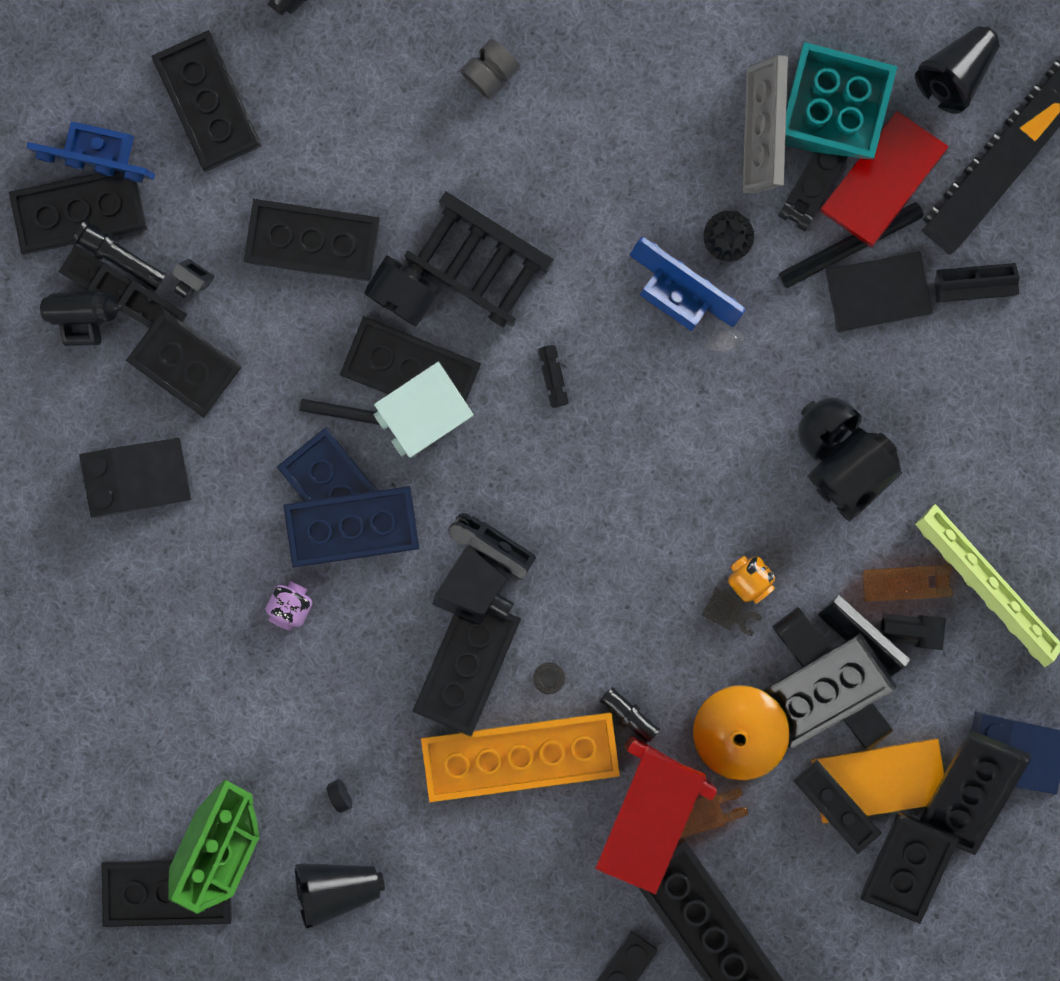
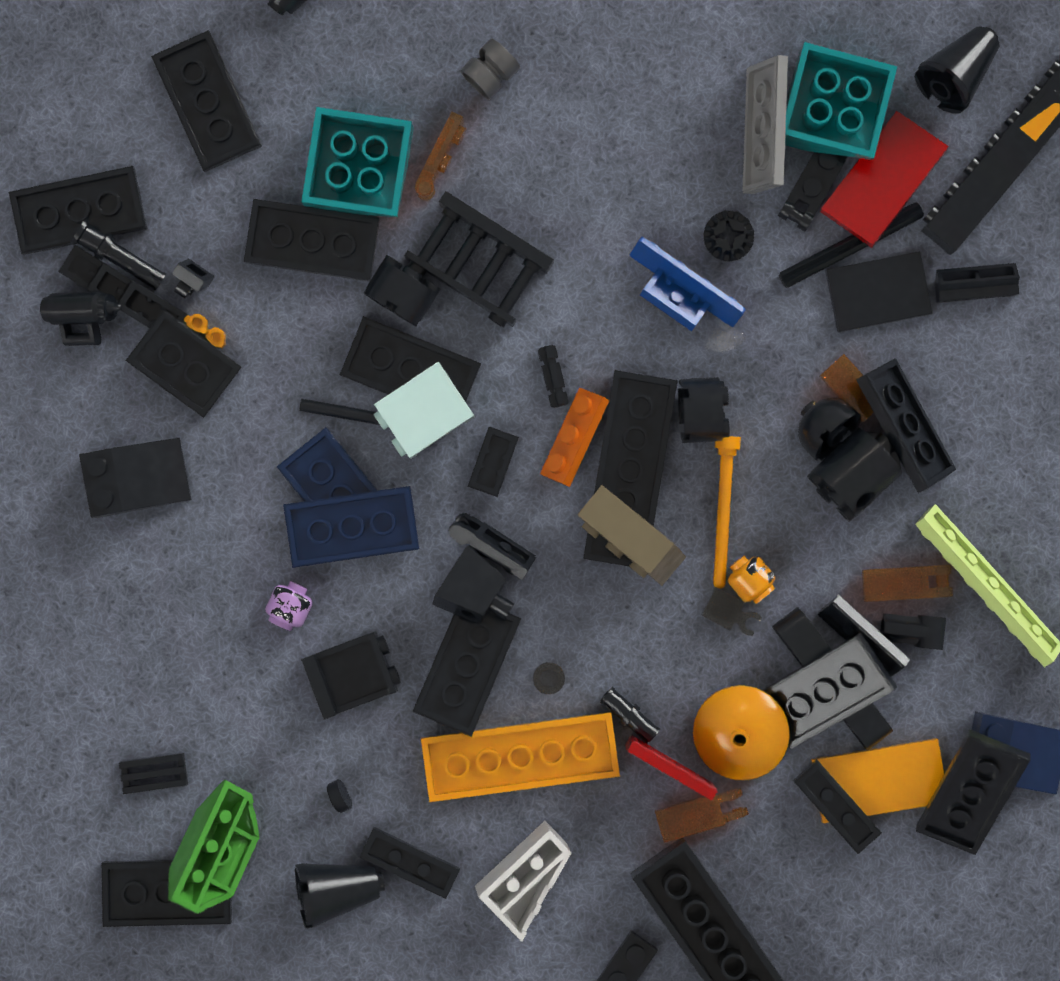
blue bracket [26,121,155,183] -> none
red tile [595,749,706,894] -> none
black tile [860,811,959,924] -> none
none -> black tile [119,753,188,794]
none -> light orange piece [183,314,226,349]
none -> teal slope [301,107,414,217]
none -> black panel [301,631,401,720]
none -> black plate [359,827,460,899]
none -> clear orange plate [415,111,467,201]
none -> black plate [467,427,519,497]
none -> white wedge [475,821,571,942]
none -> orange plate [540,387,610,487]
none -> dark tan wedge [577,485,686,586]
none -> black plate [583,370,678,567]
none -> black brick [678,377,730,443]
none -> light orange piece [713,436,741,589]
none -> clear orange plate [819,354,874,423]
none -> black tile [856,359,956,493]

